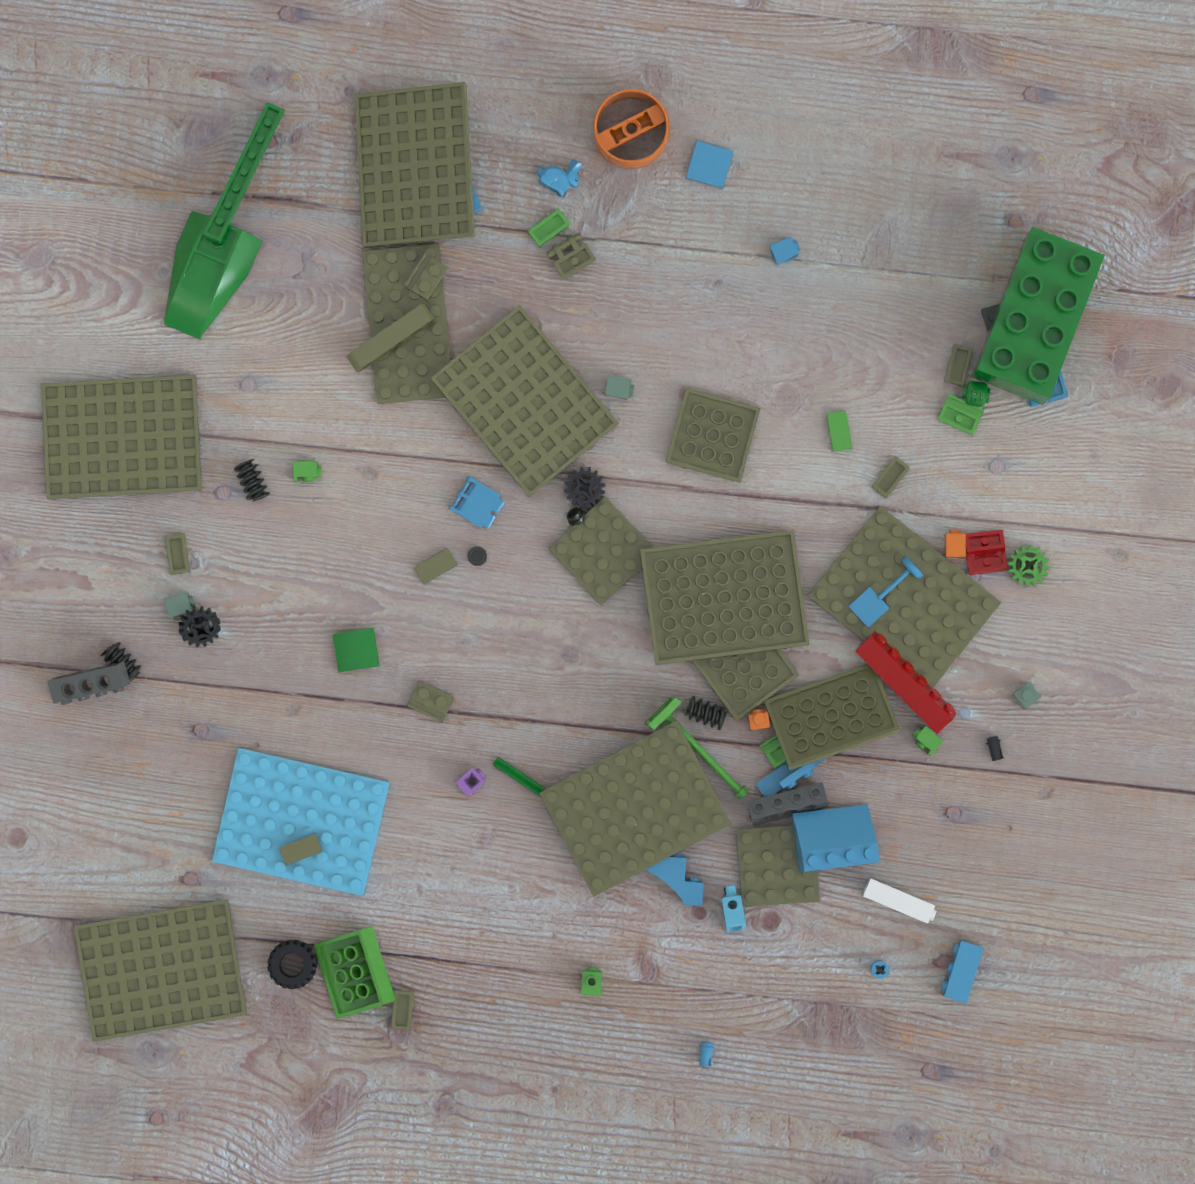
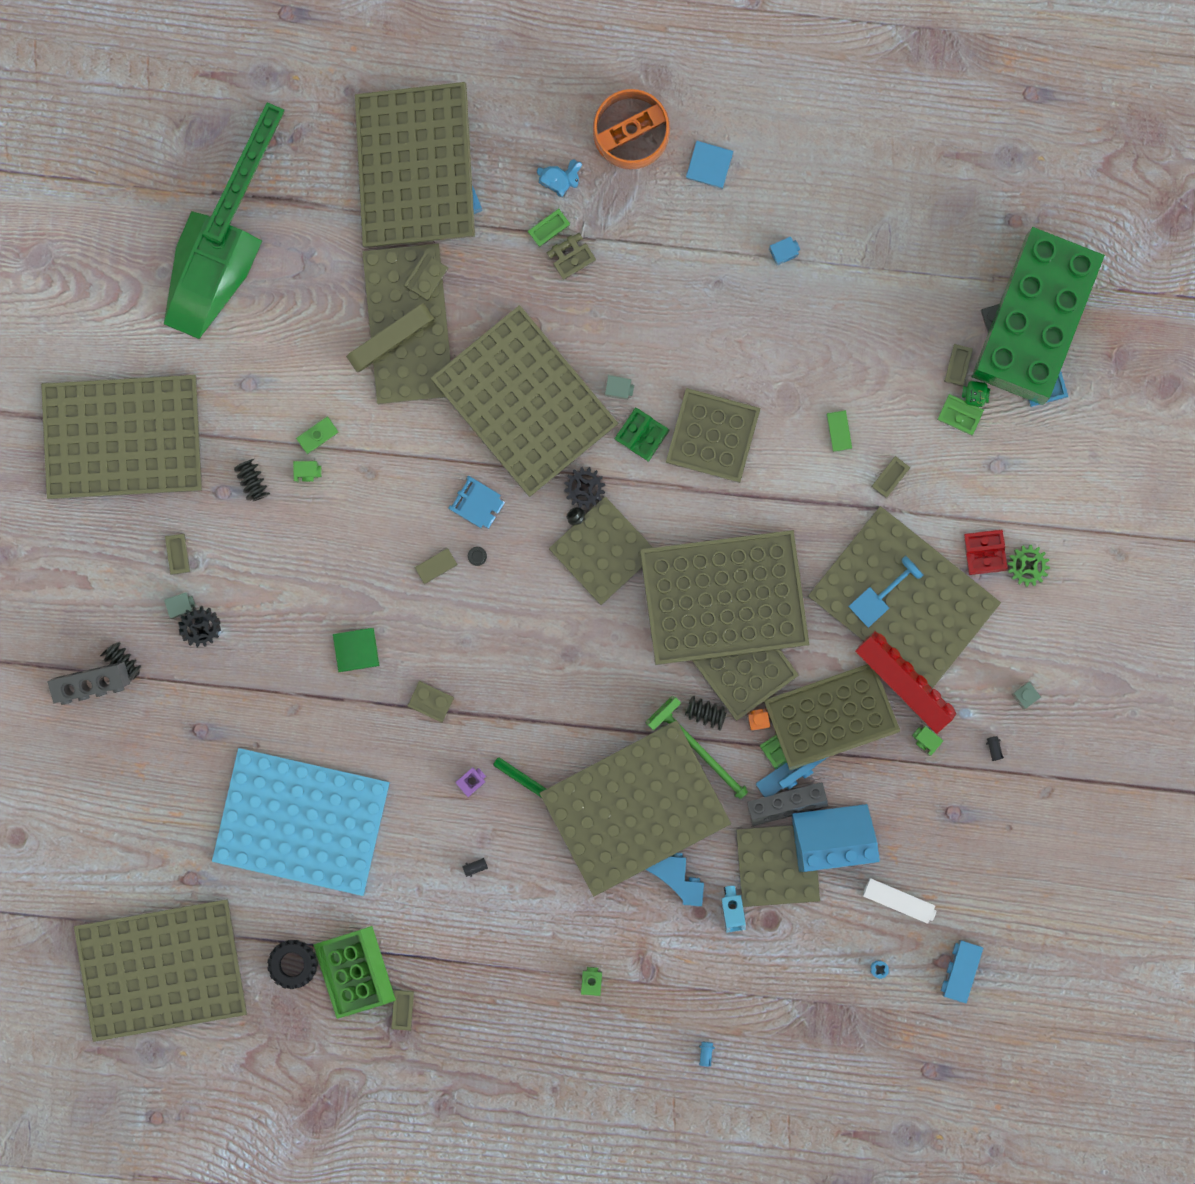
olive tile [279,834,323,866] -> none
orange brick [944,530,966,558] -> none
none -> bright green plate [296,416,339,455]
none -> black pin [462,857,488,877]
none -> green slope [614,407,670,462]

